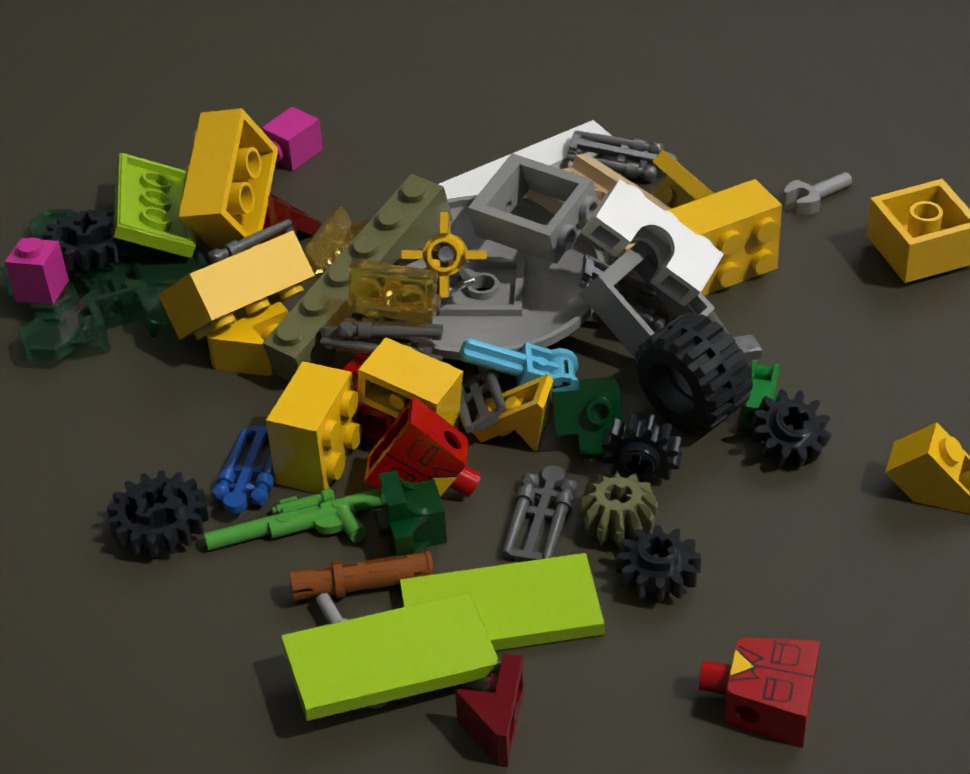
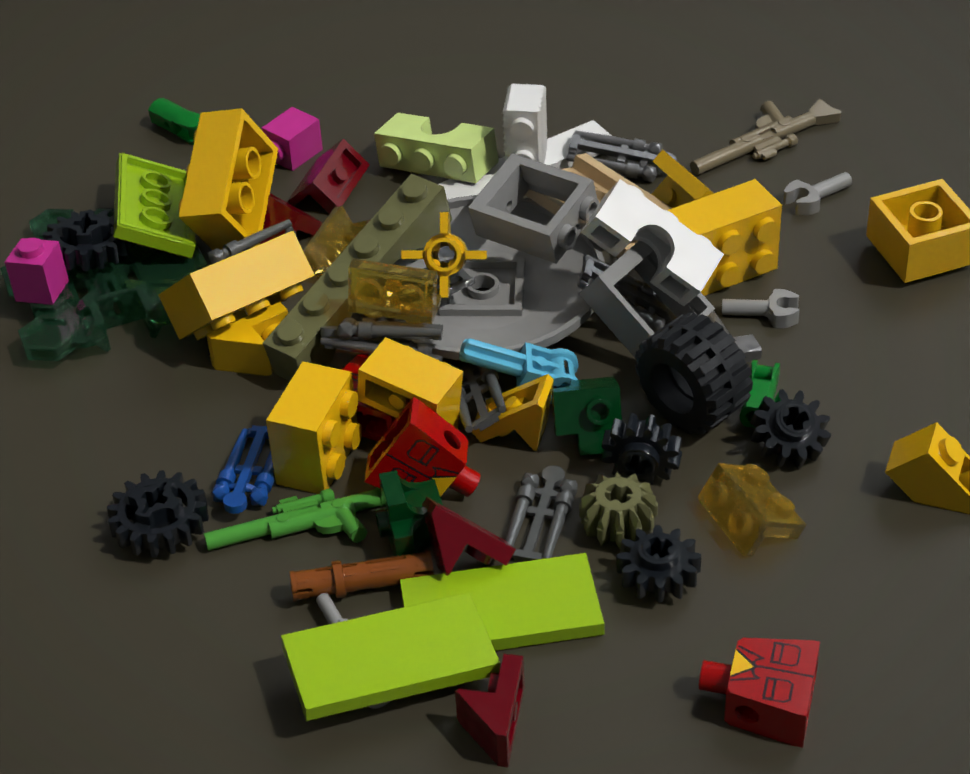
none -> green bar [148,98,200,145]
none -> dark red panel [288,138,370,216]
none -> yellowish green arch [374,113,499,183]
none -> dark red slope [422,497,516,576]
none -> white brick [502,84,547,164]
none -> dark tan piece [690,99,841,175]
none -> clear yellow bracket [698,463,807,556]
none -> light grey bar [722,289,799,328]

